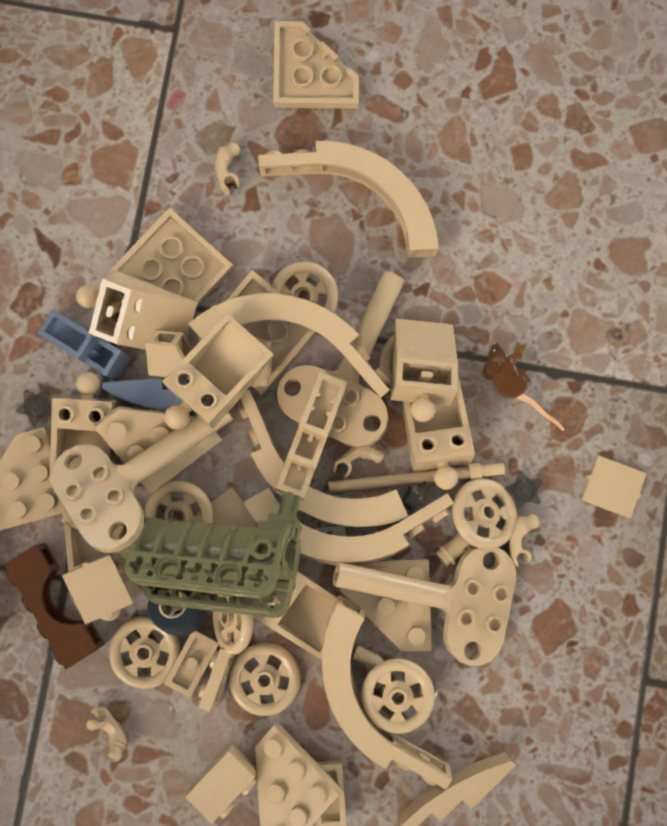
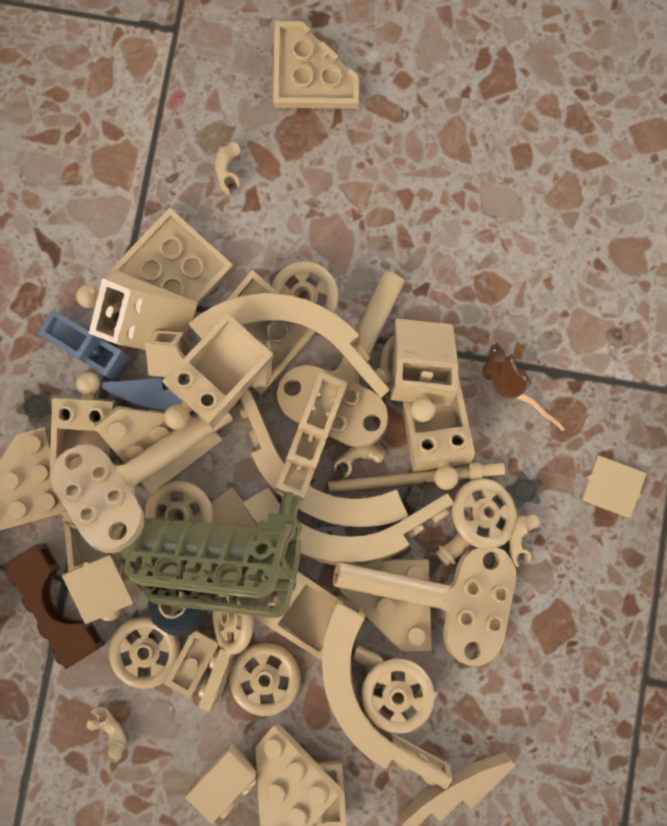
tan arch [258,141,439,258] -> none

